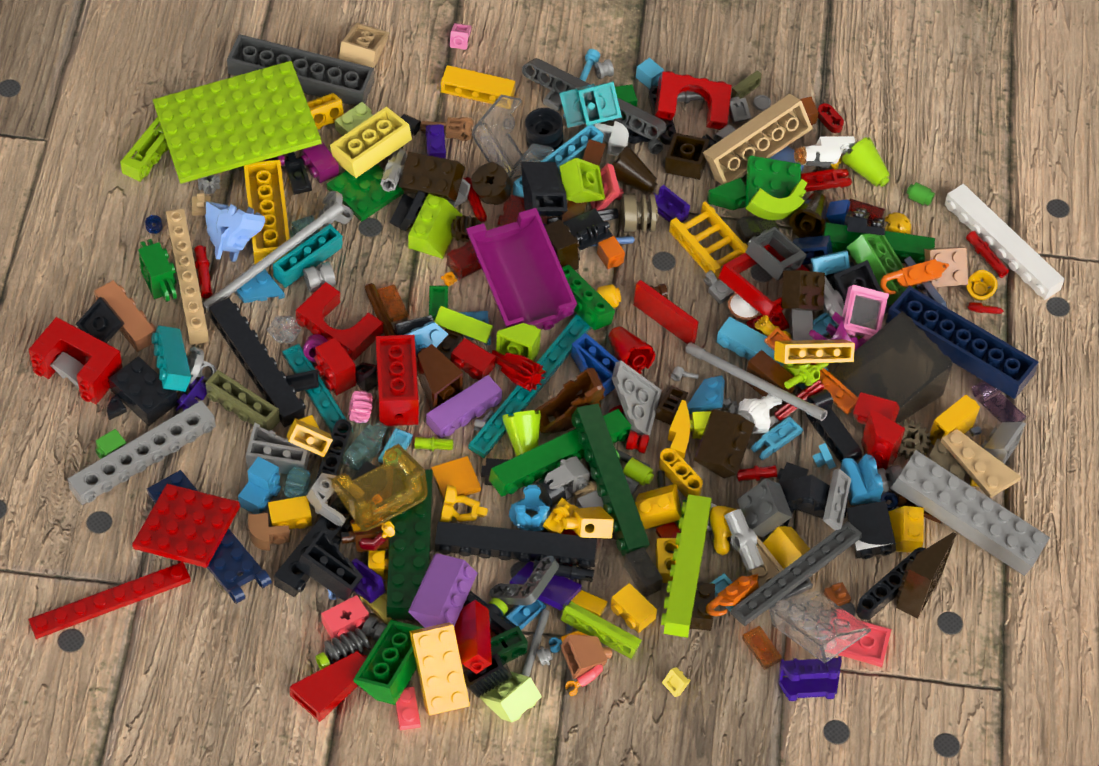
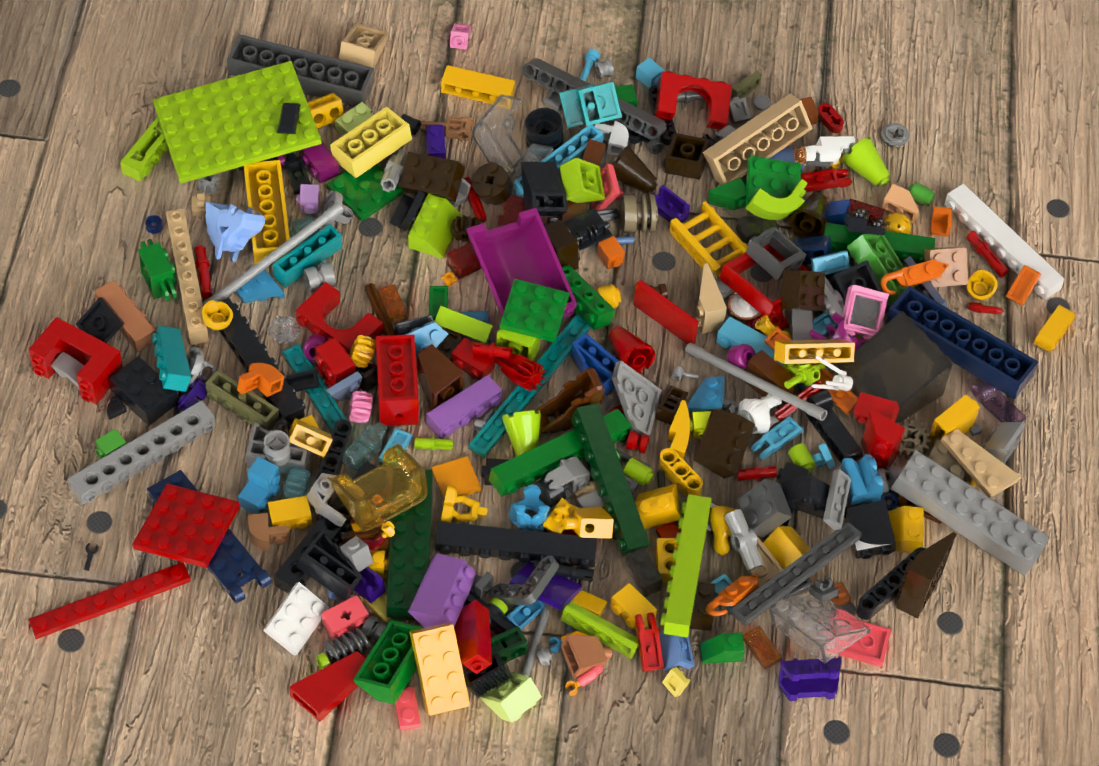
none -> black hand [84,543,99,571]
none -> yellow helmet [202,300,233,330]
none -> orange brick [237,363,285,397]
none -> light grey wheel [263,430,291,466]
none -> white plate [263,582,330,656]
none -> black axle [275,416,290,436]
none -> black tile [277,103,301,134]
none -> lavender brick [296,184,320,214]
none -> sand blue wing [327,371,362,401]
none -> light grey brick [340,536,373,572]
none -> yellow gear [349,335,376,368]
none -> dark grey bracket [470,571,493,599]
none -> red pin [472,342,512,359]
none -> green plate [500,279,570,343]
none -> red hinge [635,612,664,672]
none -> medium blue panel [659,631,695,671]
none -> tan slope [694,263,727,334]
none -> green slope [700,632,745,664]
none -> magenta head [727,344,756,369]
none -> lime brick [788,443,816,474]
none -> dark grey tile [810,576,838,603]
none -> white plant [812,356,853,391]
none -> light grey gear [881,123,910,148]
none -> light nougat slope [882,184,919,224]
none -> orange panel [930,206,952,237]
none -> orange tile [1005,265,1042,306]
none -> yellow beam [1033,305,1076,353]

